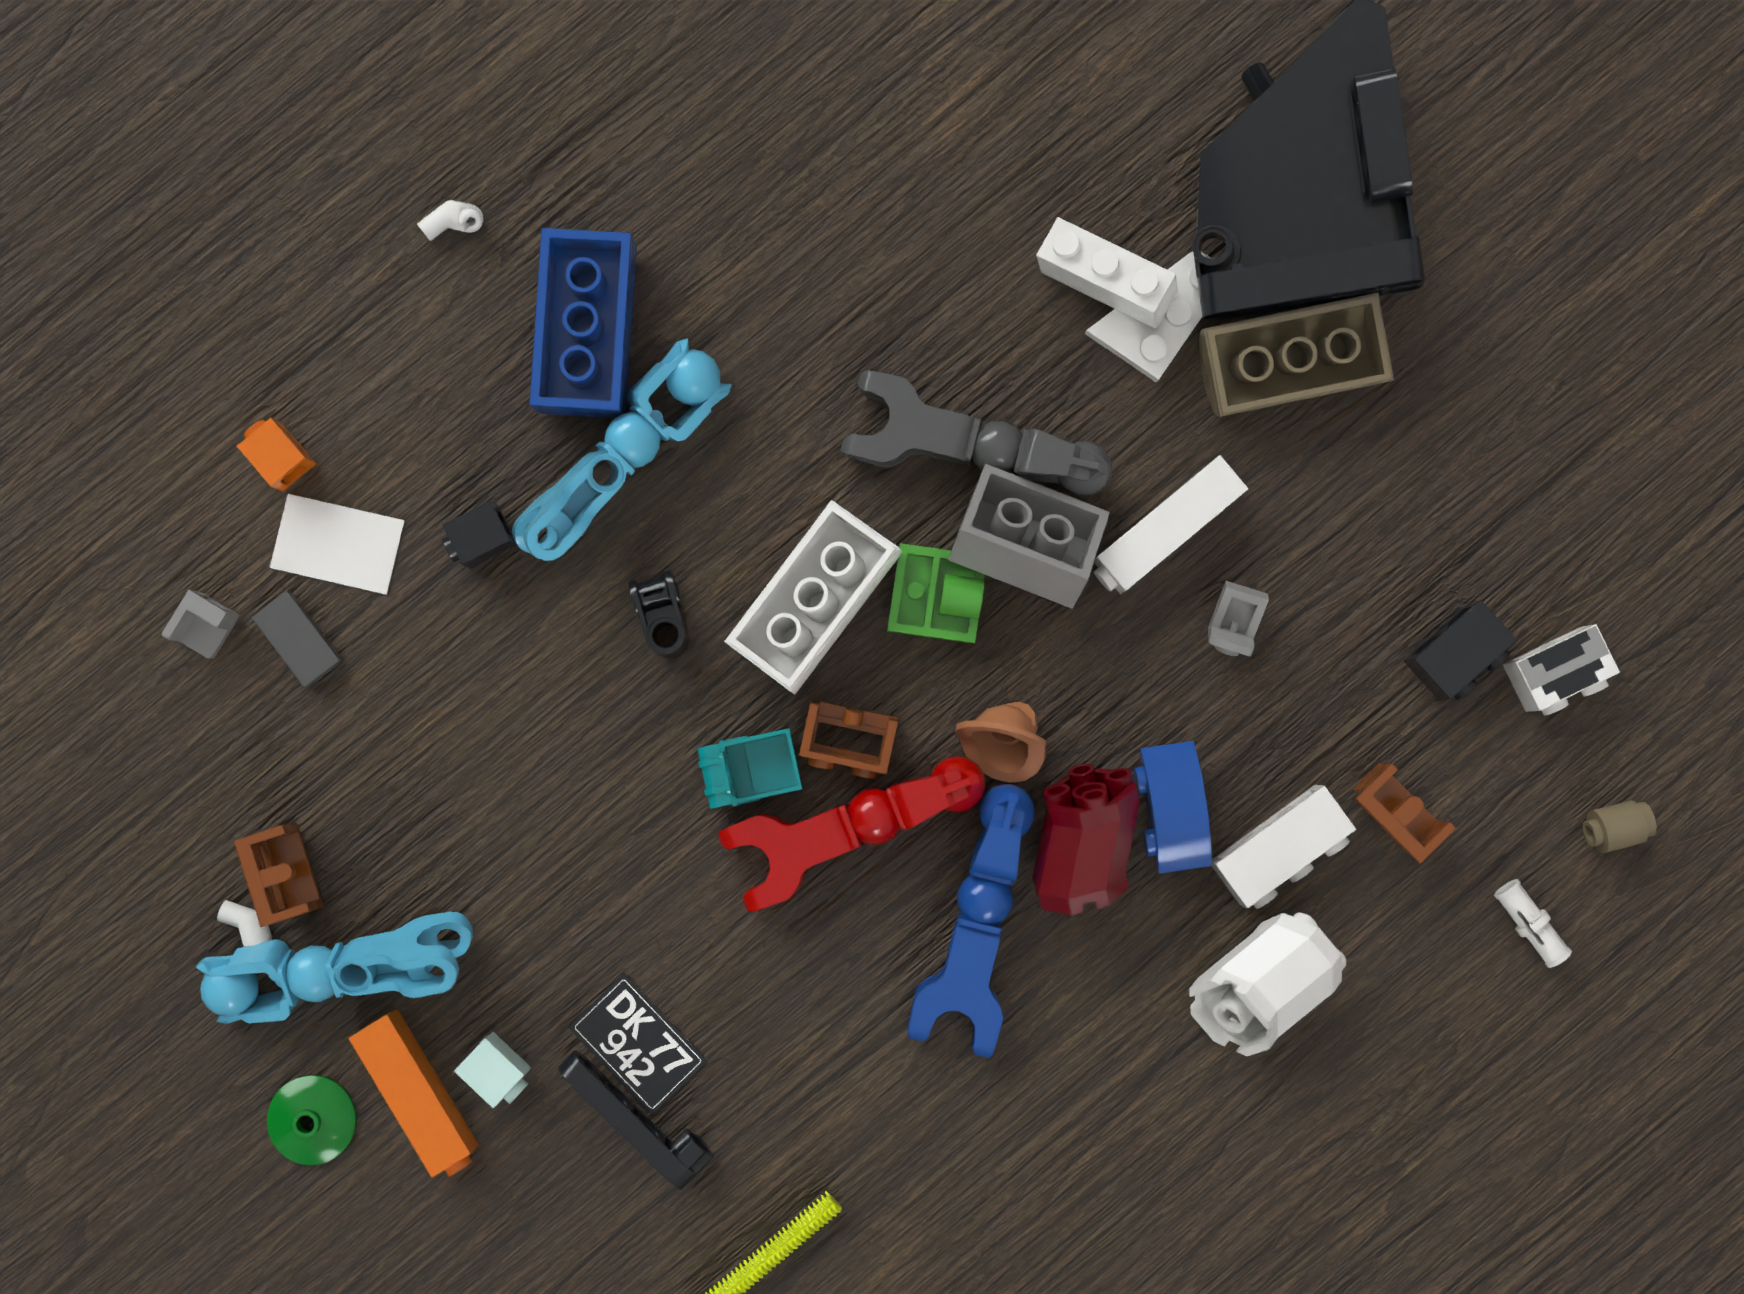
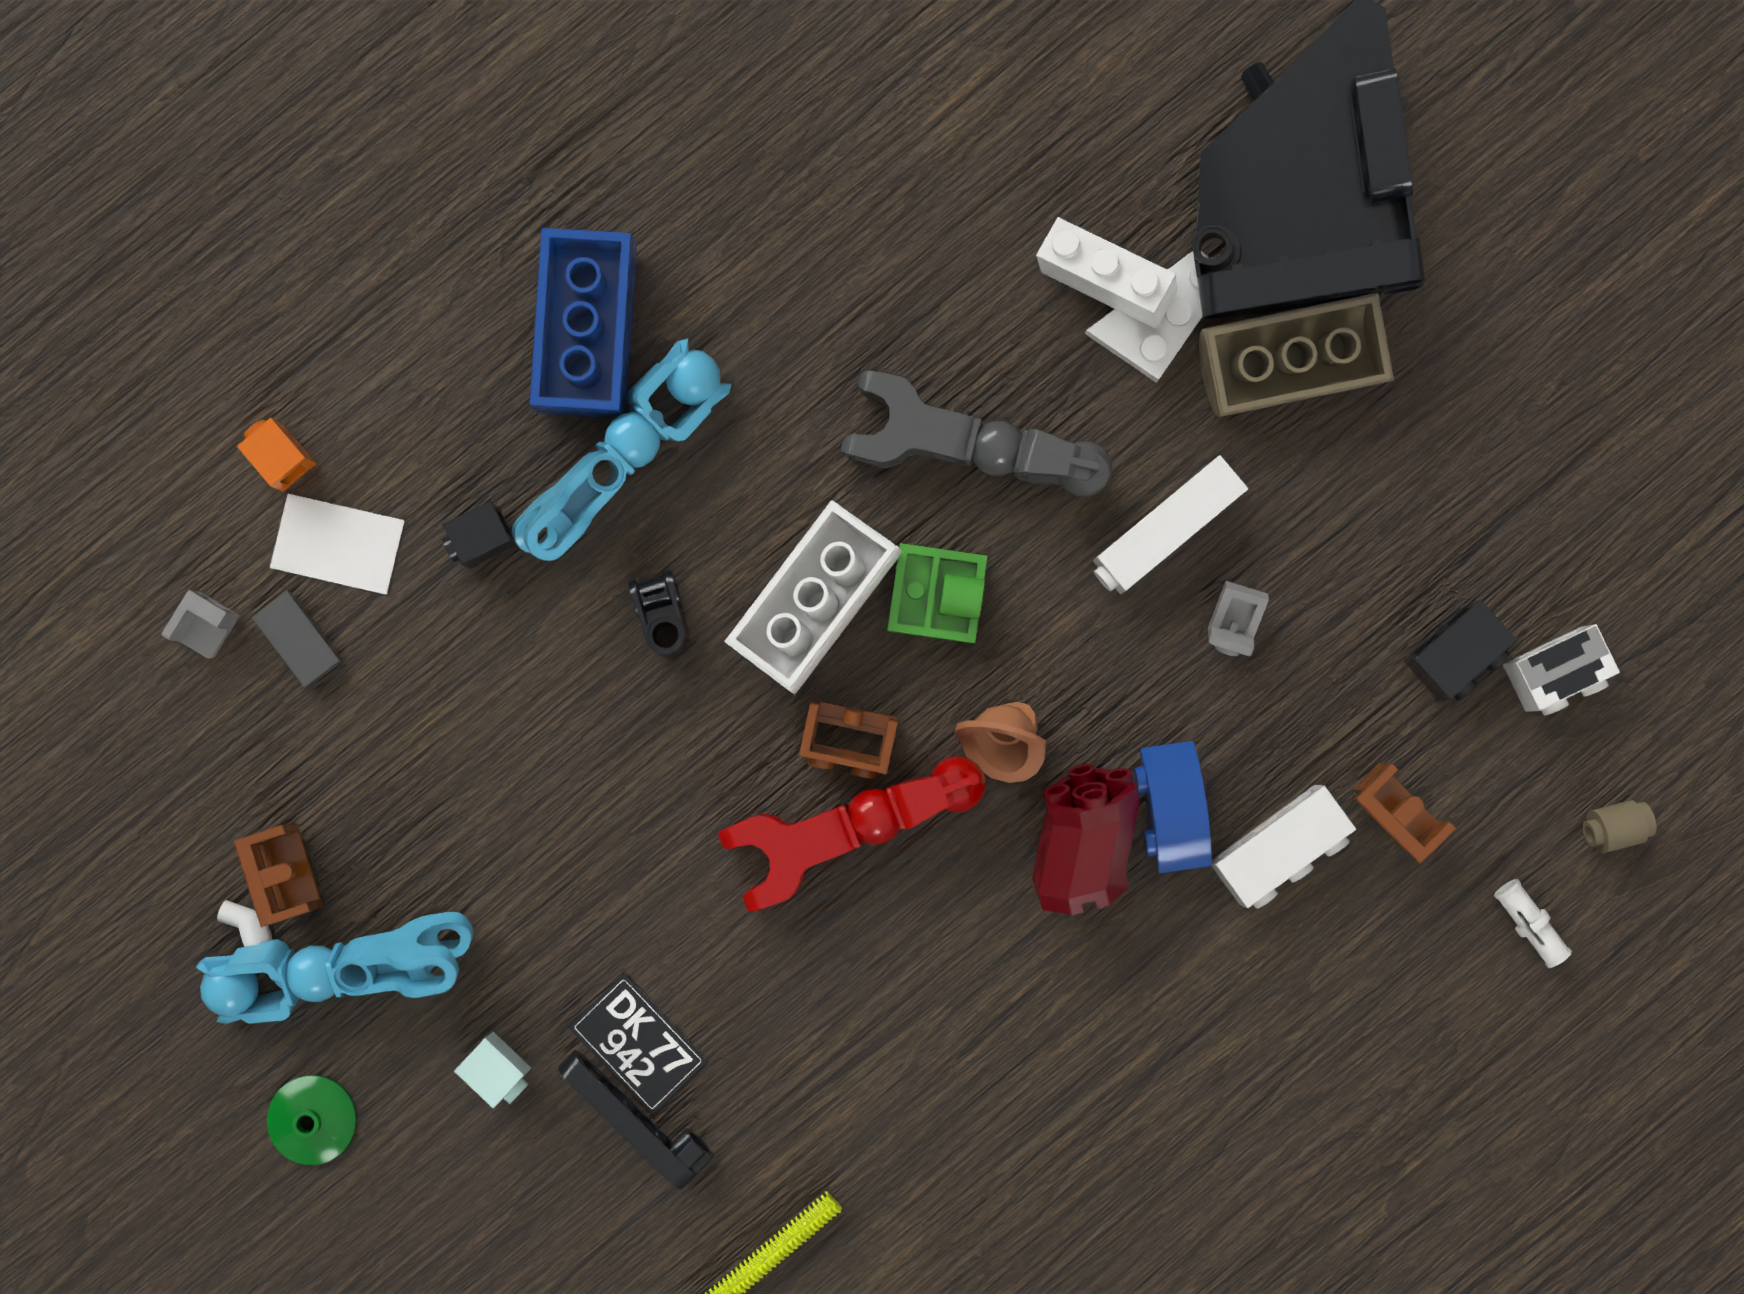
orange brick [348,1009,479,1178] -> none
white arm [417,200,483,241] -> none
teal piece [697,728,803,809] -> none
blue piece [908,784,1035,1058] -> none
light grey brick [948,463,1110,609] -> none
white brick [1189,913,1346,1056] -> none

